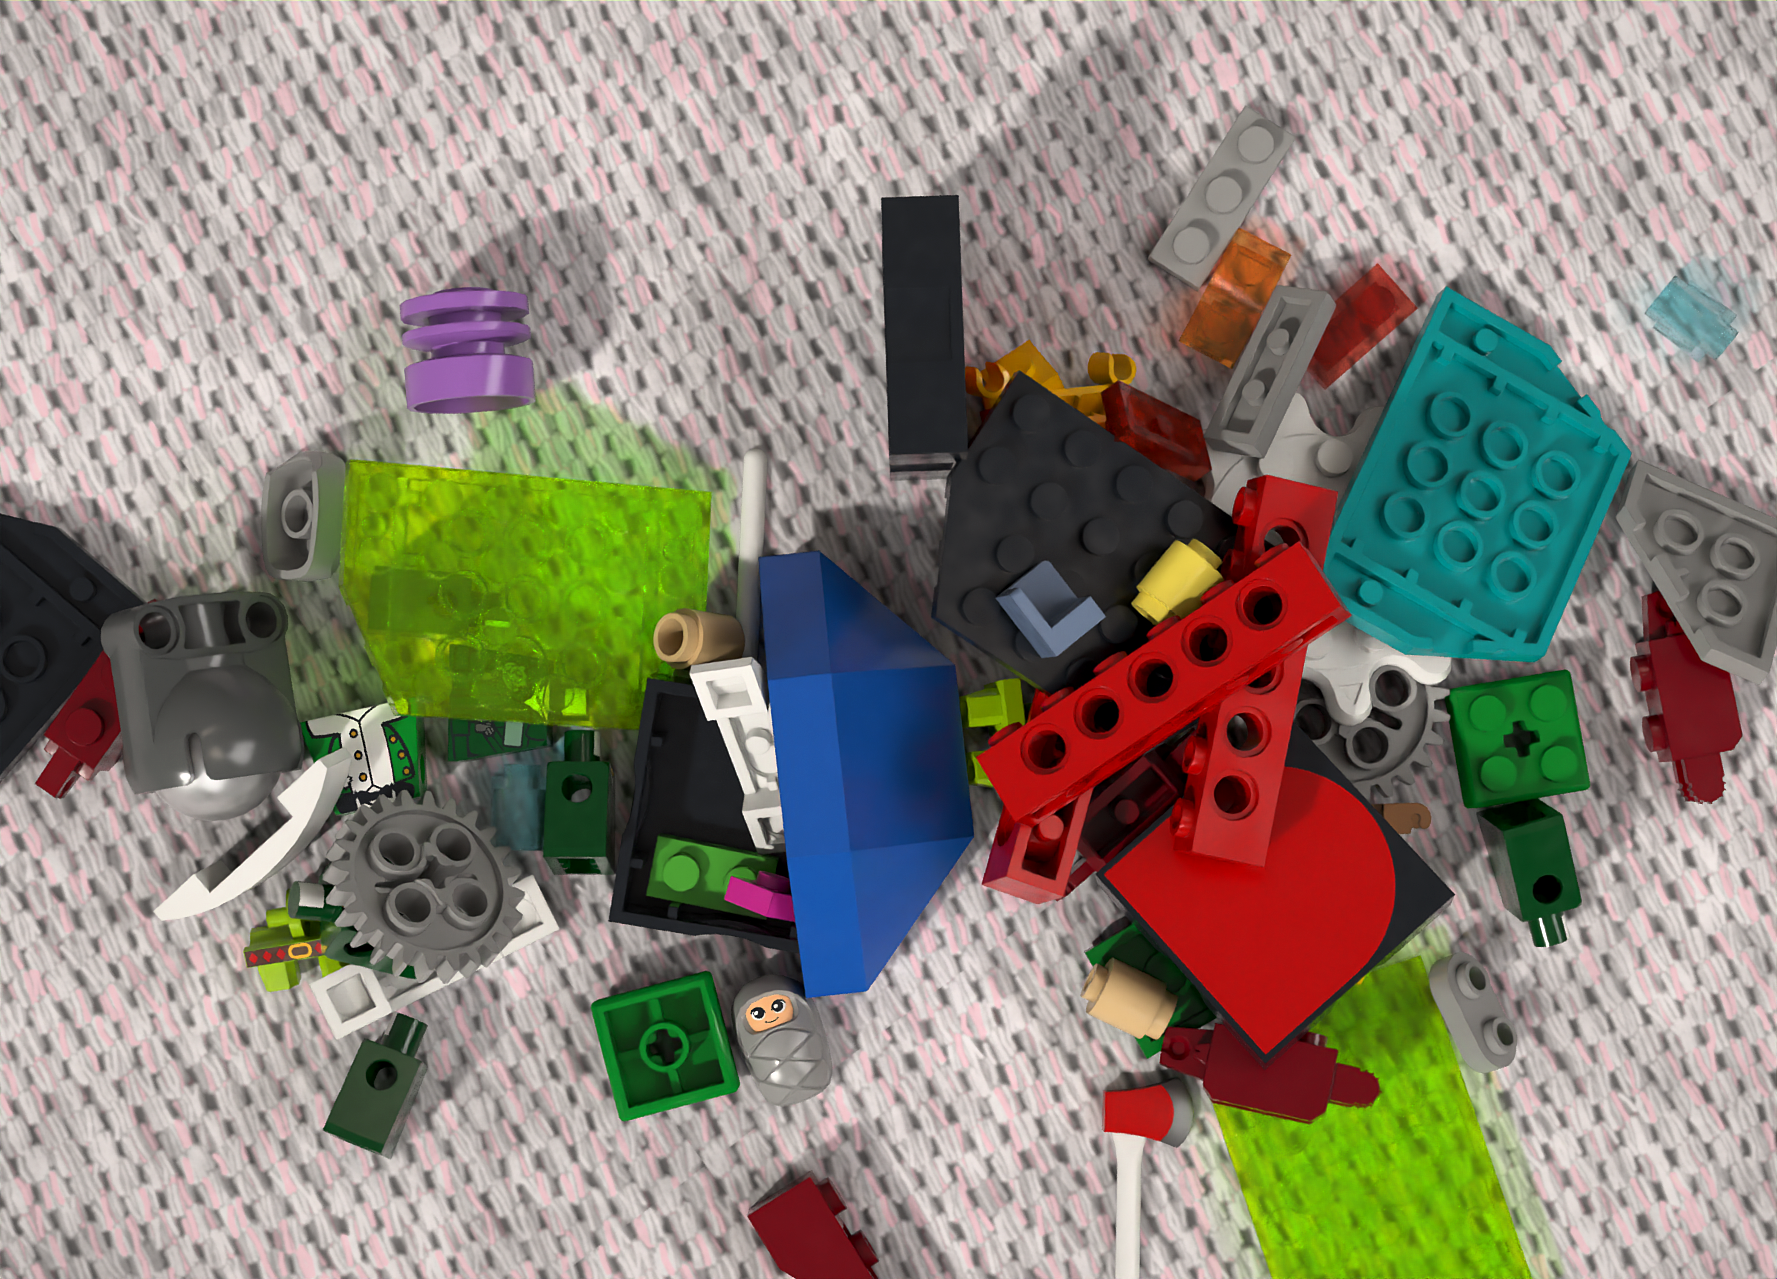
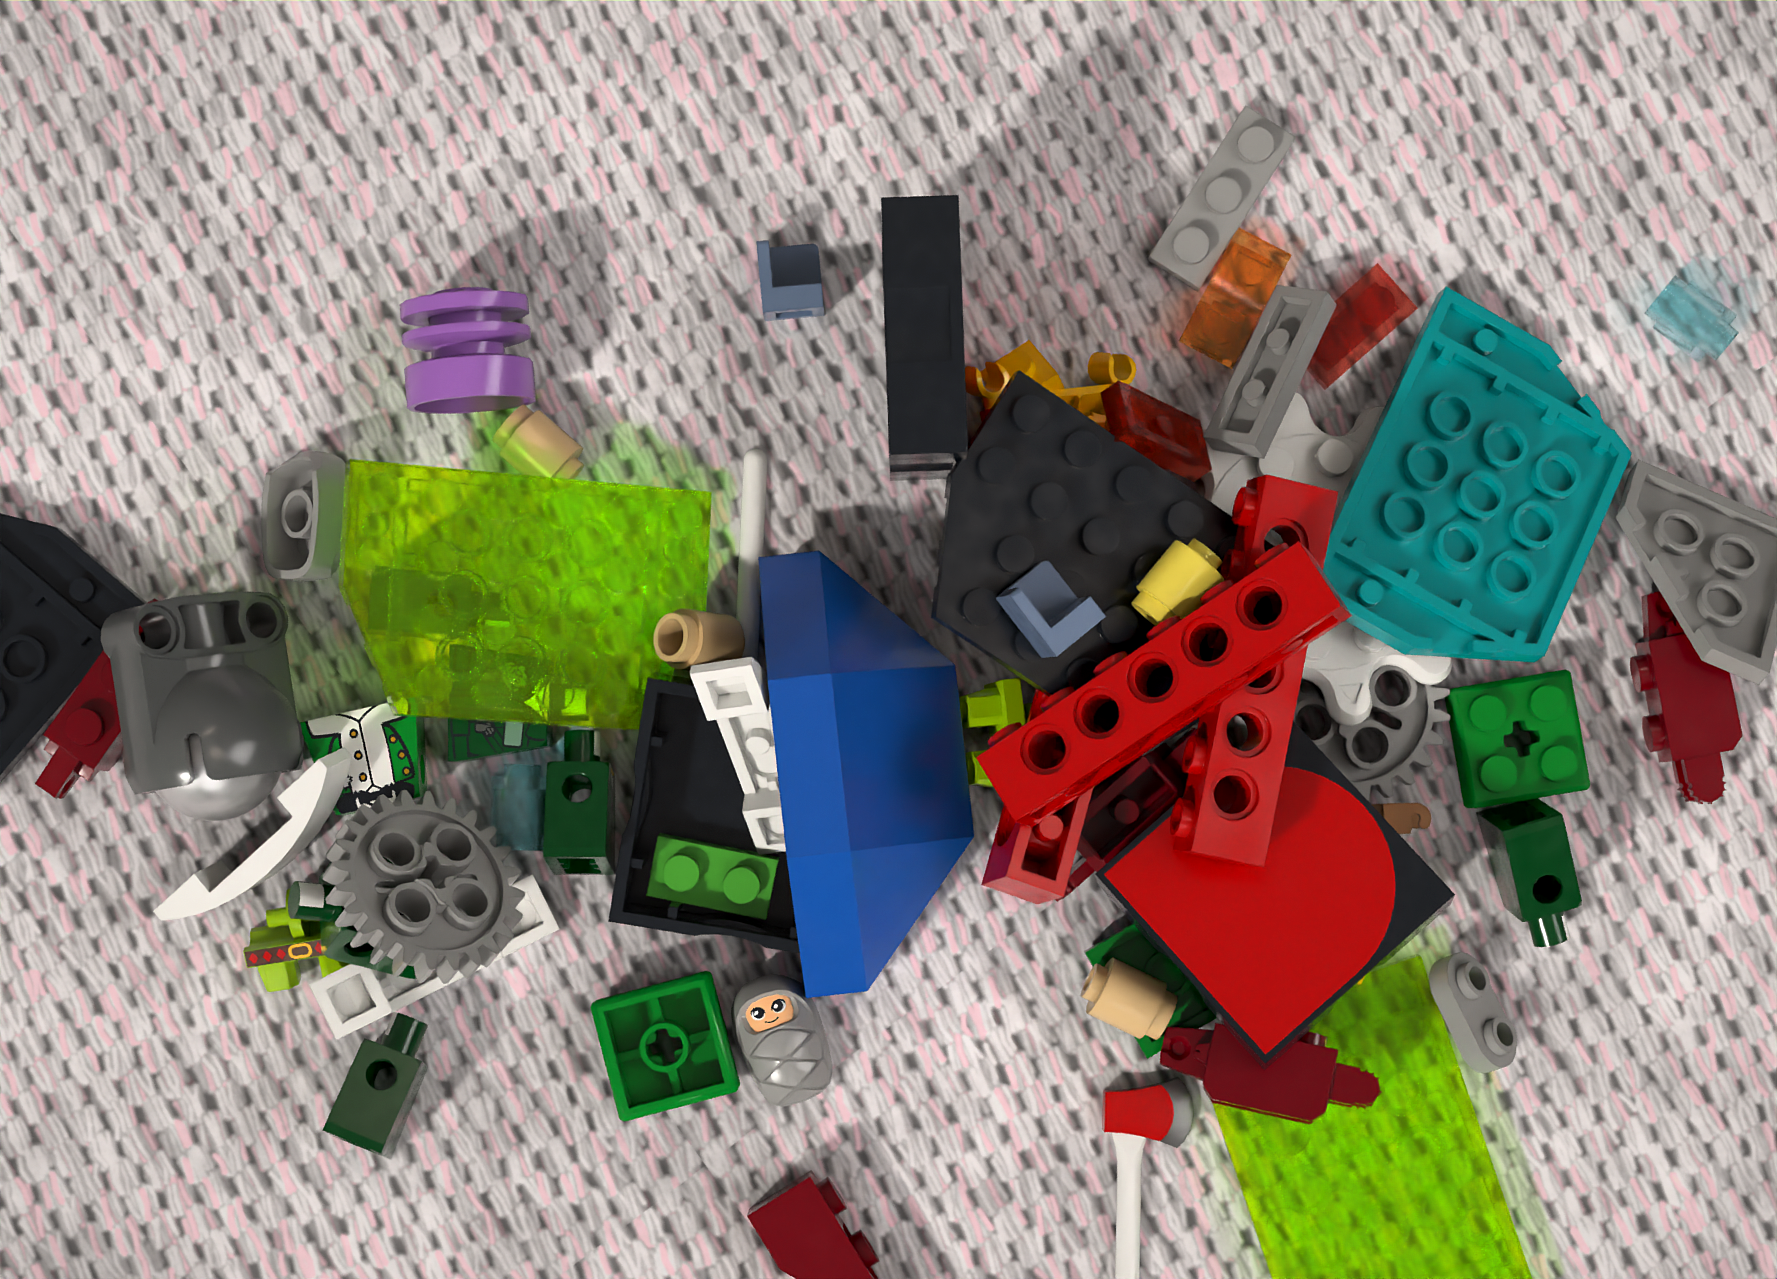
dark pink plate [724,871,795,922] -> none
none -> tan brick [492,404,584,493]
none -> sand blue panel [756,240,825,321]

